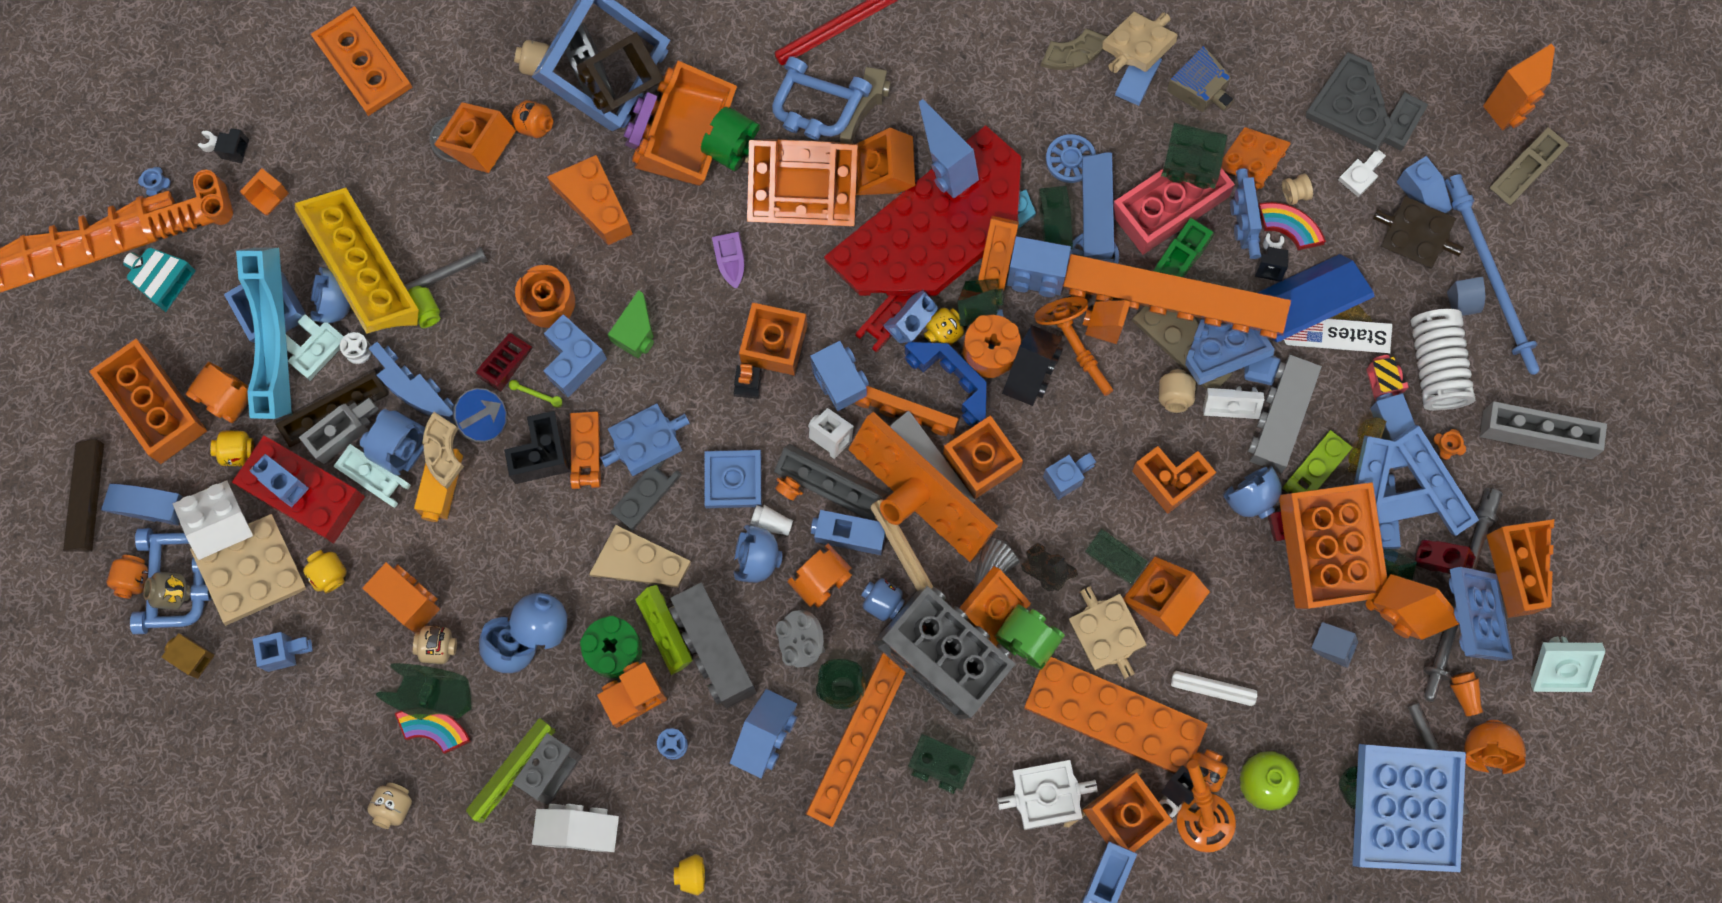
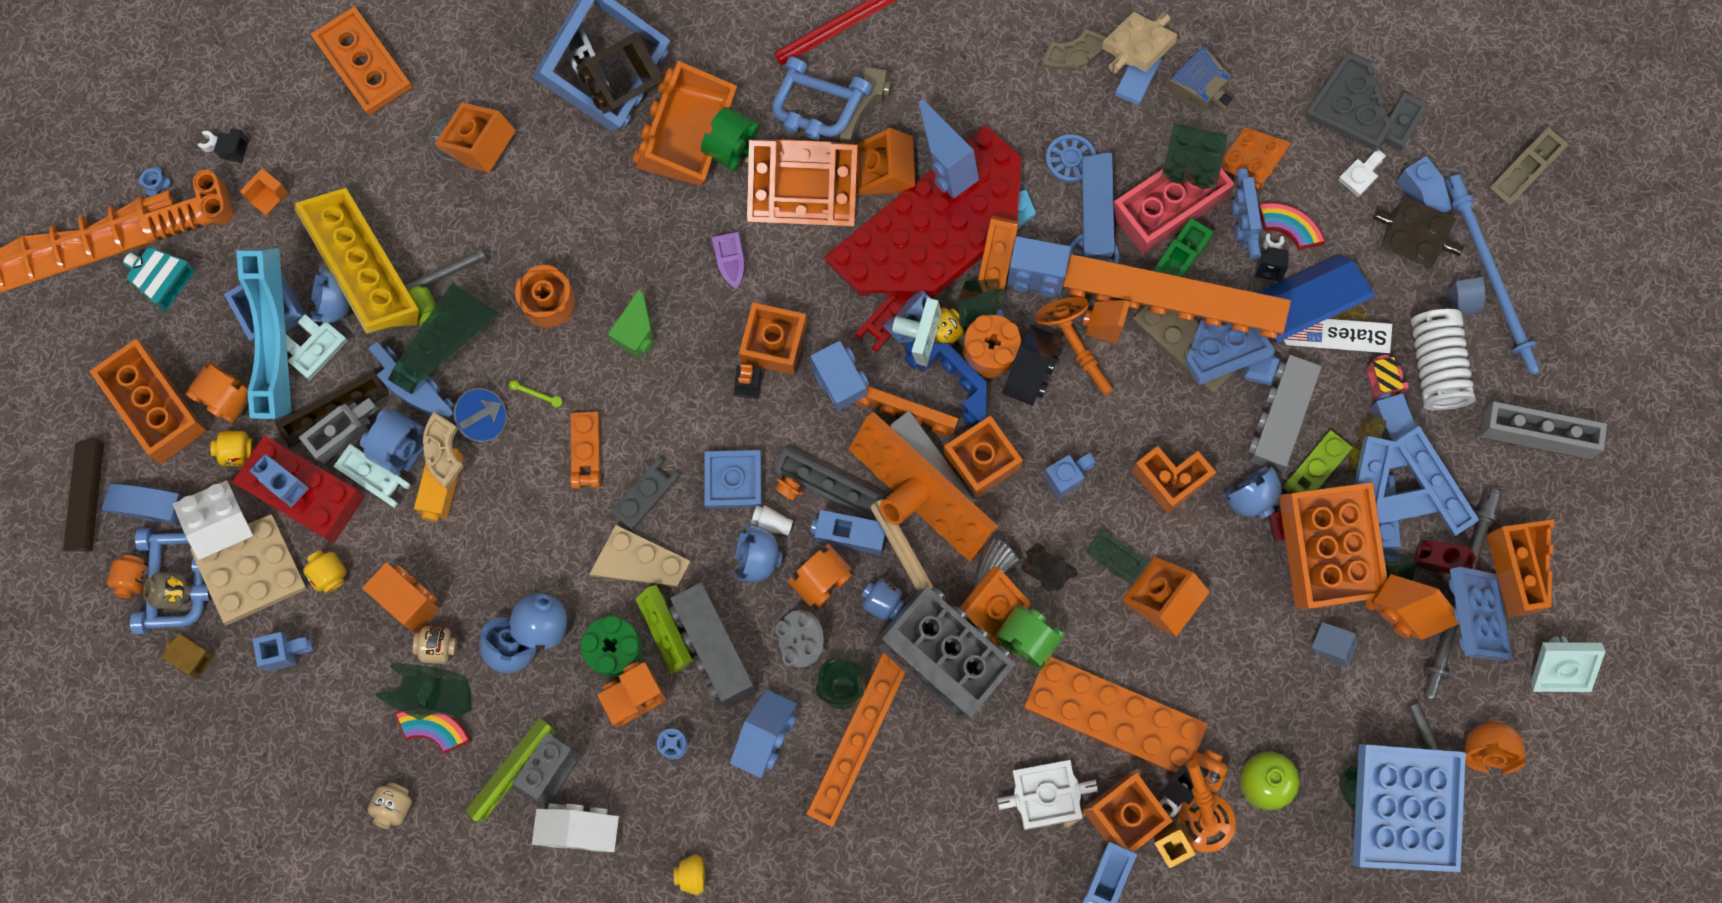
white wheel [340,332,372,364] -> none
dark red slope [475,333,532,392] -> none
black brick [504,411,570,484] -> none
orange head [512,100,553,138] -> none
tan head [514,40,549,76] -> none
medium blue brick [544,314,607,397] -> none
orange wedge [547,155,633,245] -> none
medium blue plate [600,404,690,476] -> none
medium lavender plate [623,92,657,149] -> none
white brick [808,408,853,459] -> none
clear green brick [908,734,976,794] -> none
clear green slope [1038,186,1073,249] -> none
tan plate [1069,586,1147,679] -> none
tan head [1159,369,1196,413] -> none
white axle [1171,671,1257,706] -> none
white plate [1203,386,1264,419] -> none
tan wheel [1282,173,1313,205] -> none
orange plate [1433,429,1466,460] -> none
orange cone [1450,671,1483,716] -> none
orange slope [1483,44,1555,131] -> none
none -> clear green wedge [388,283,499,395]
none -> light aqua tile [892,298,942,366]
none -> pearl gold brick [1154,819,1196,869]

